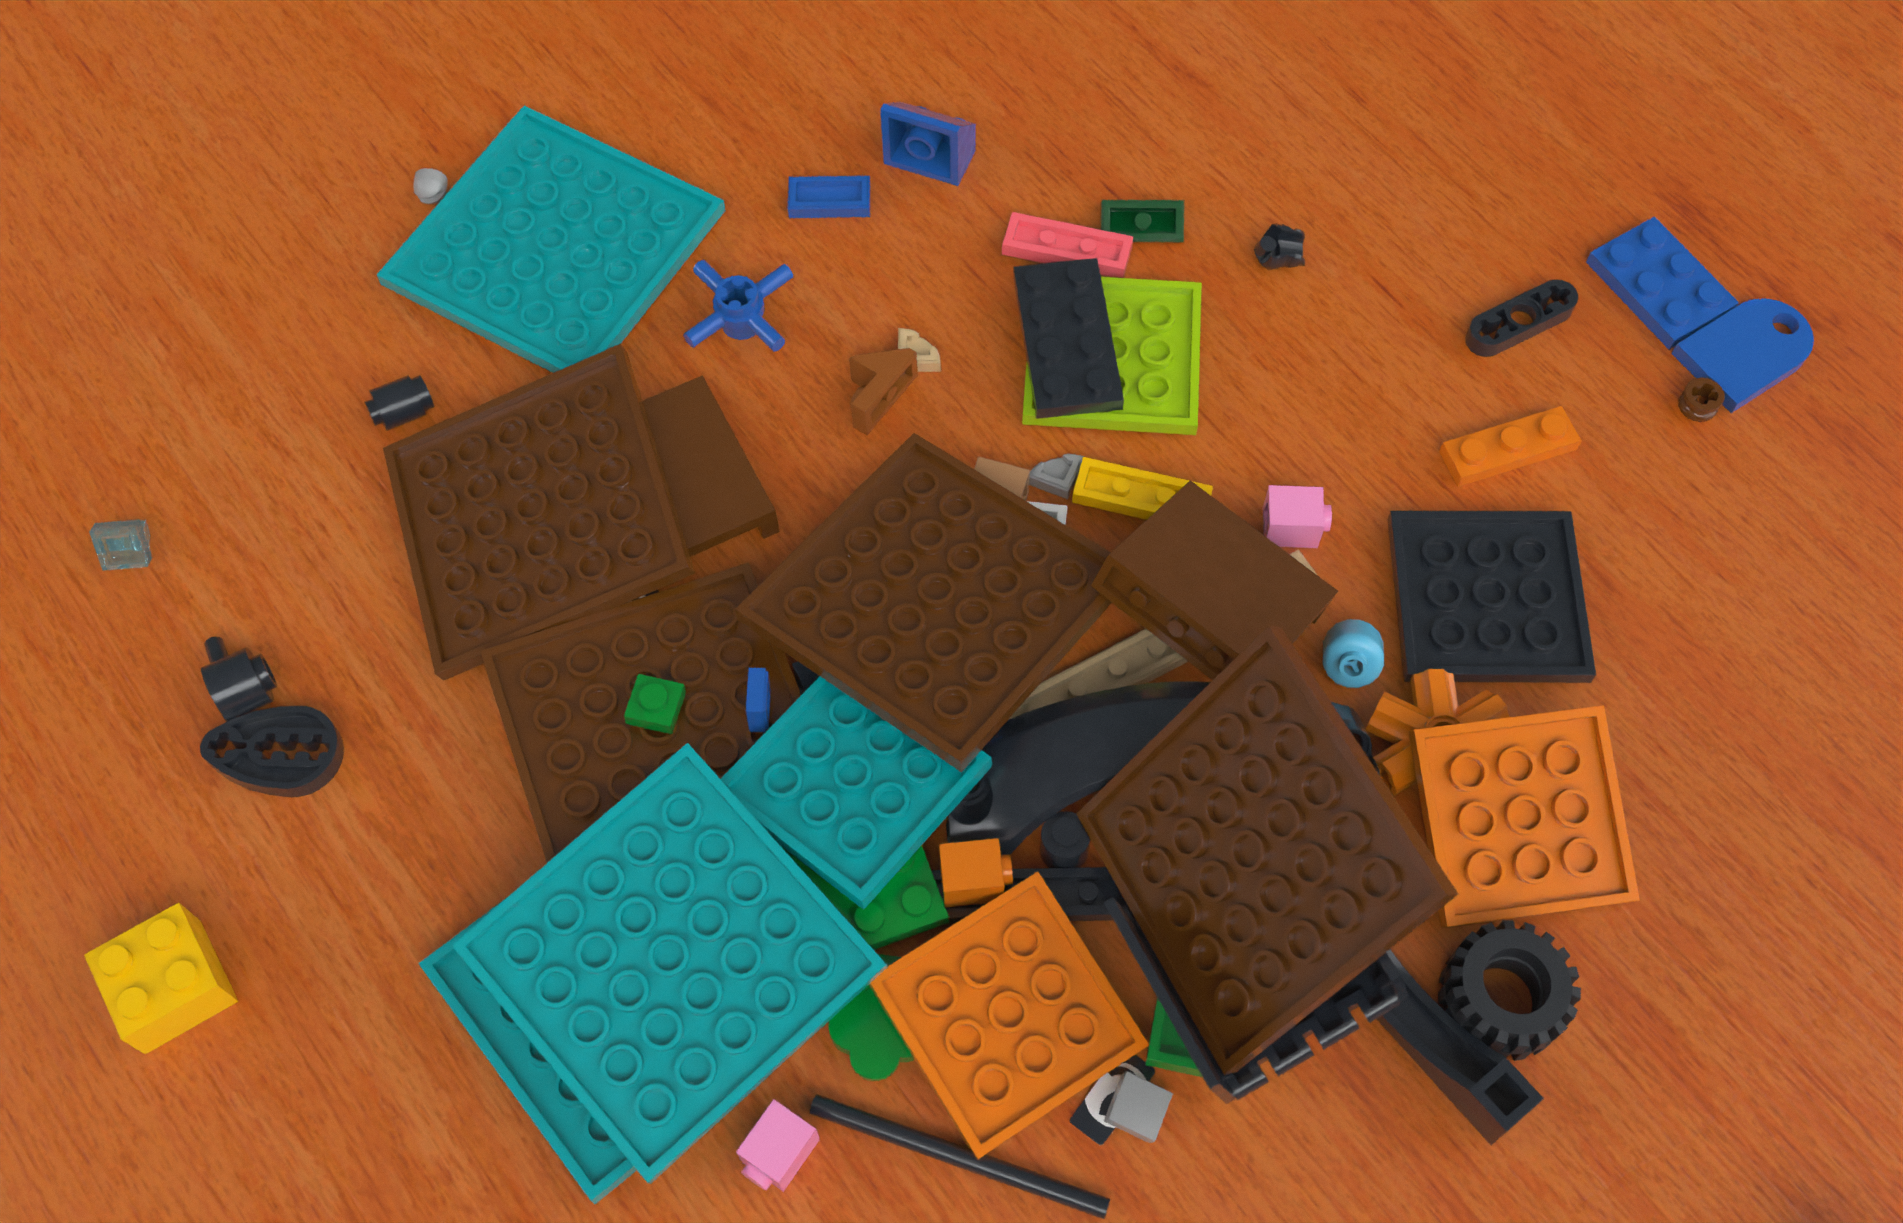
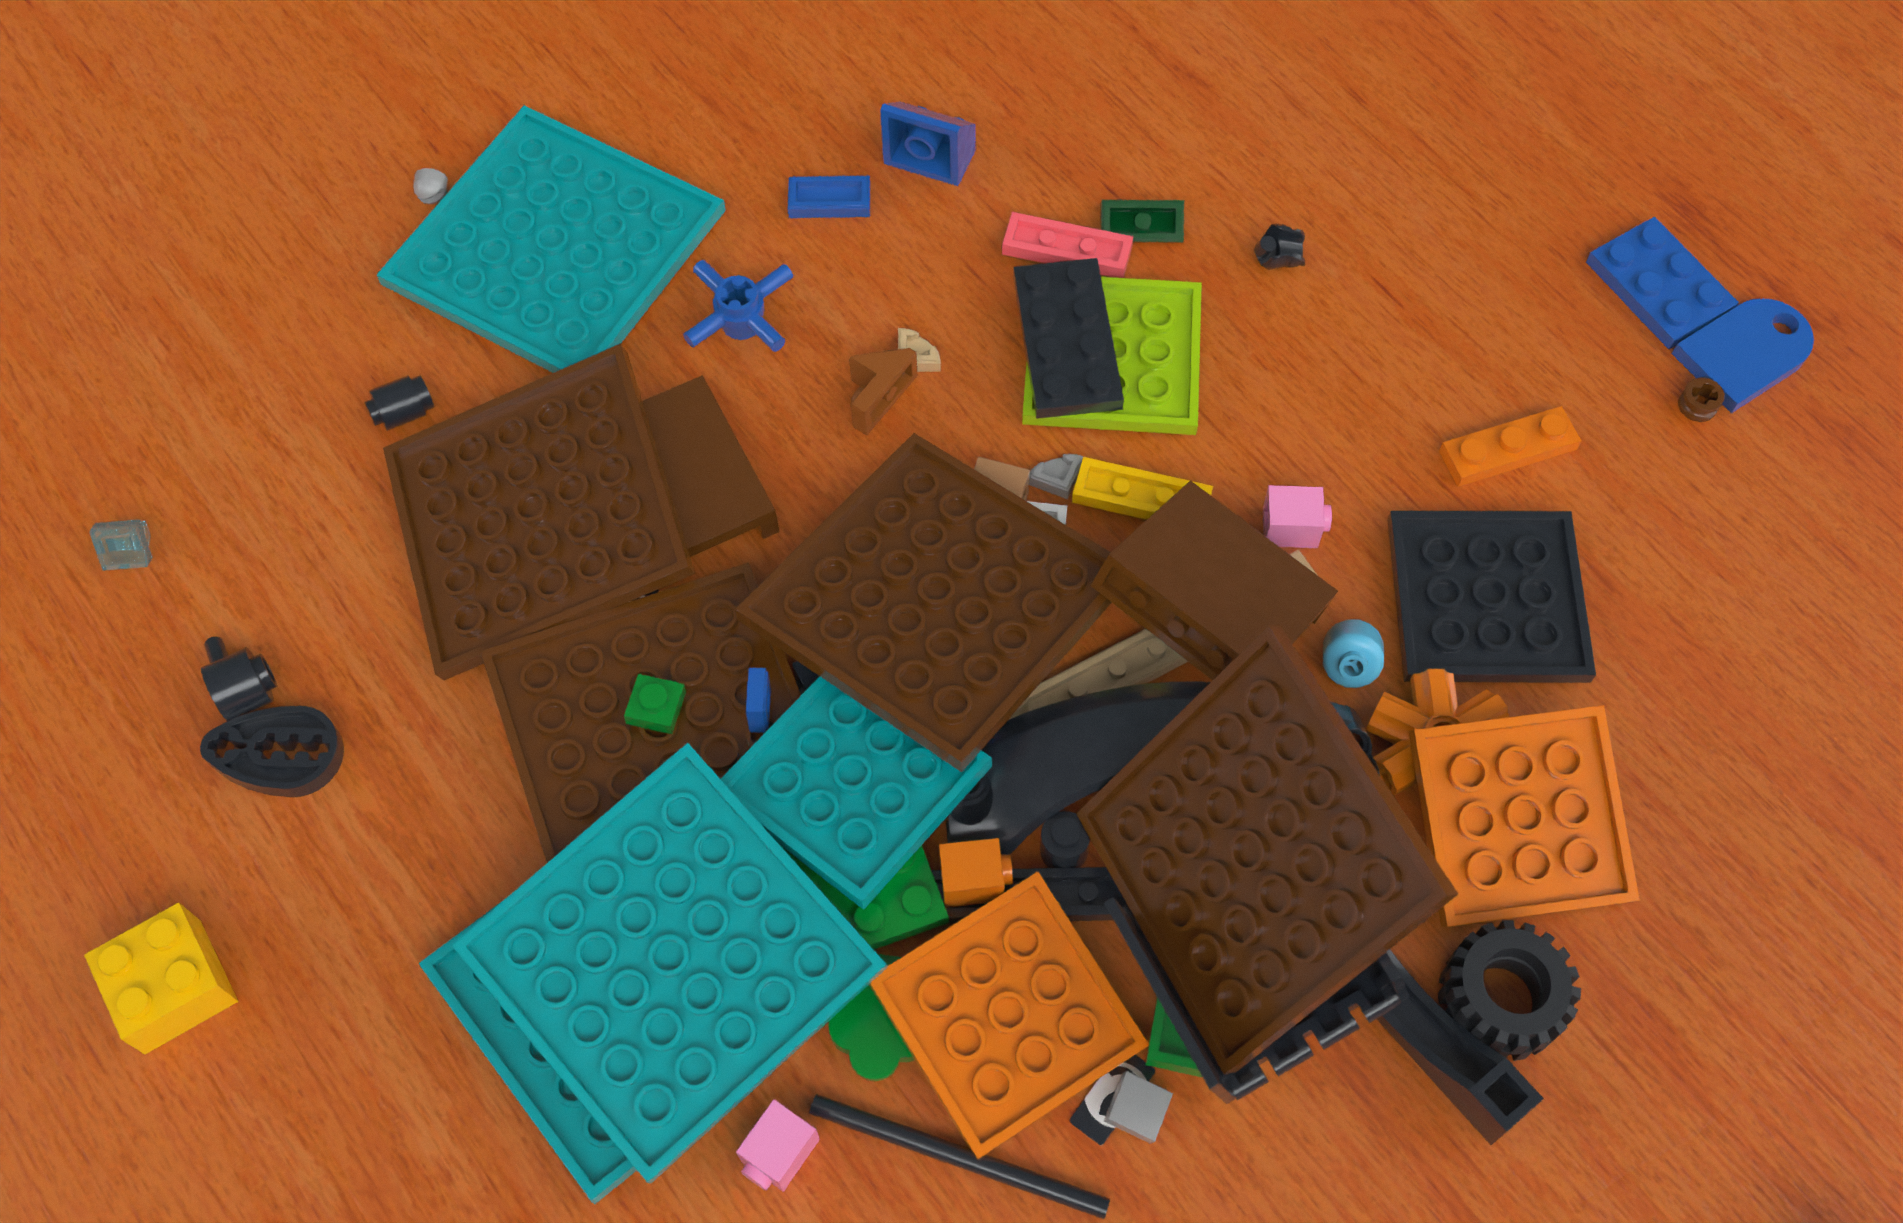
black beam [1465,280,1578,357] -> none

